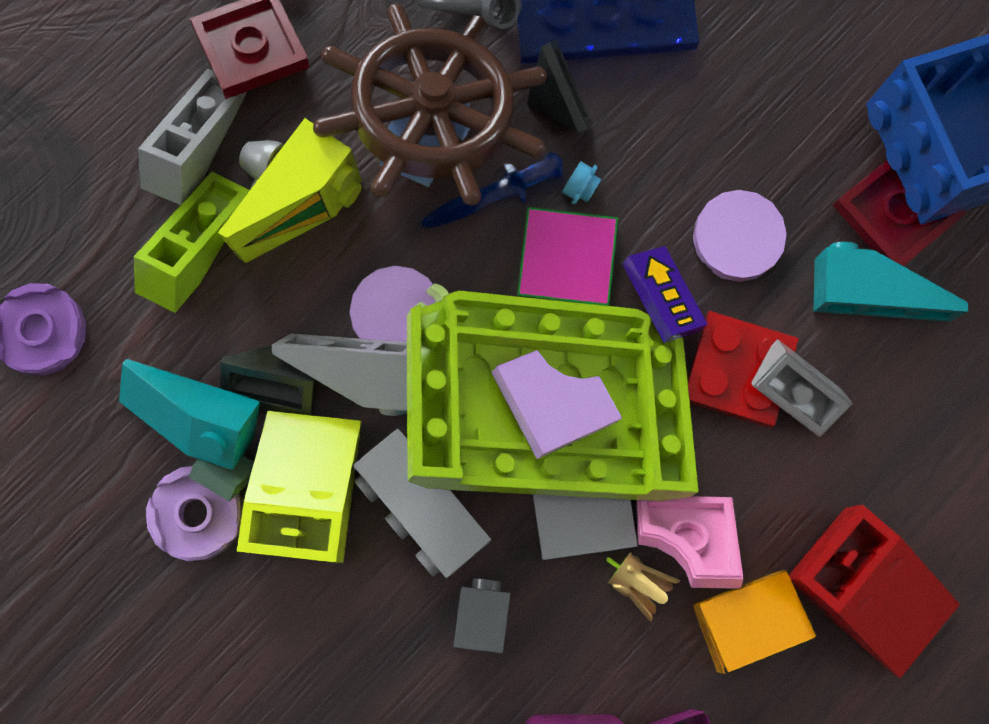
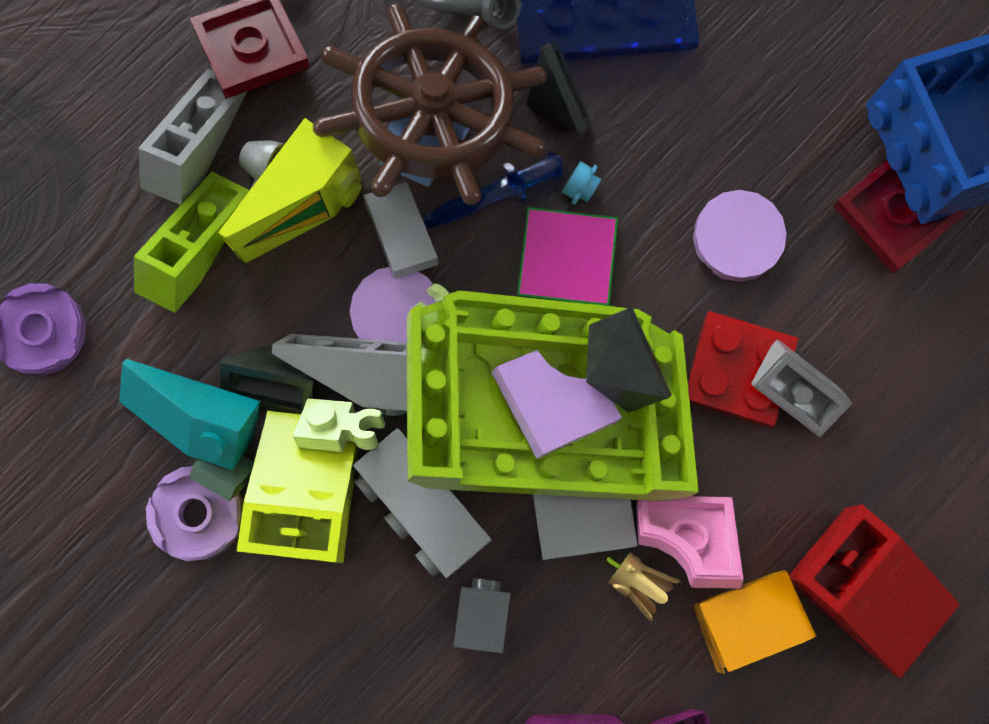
dark purple tile [622,246,708,343] -> none
teal slope [813,242,968,322] -> none
none -> yellowish green plate [293,398,385,452]
none -> light grey tile [364,182,438,279]
none -> pearl dark grey slope [586,307,672,413]

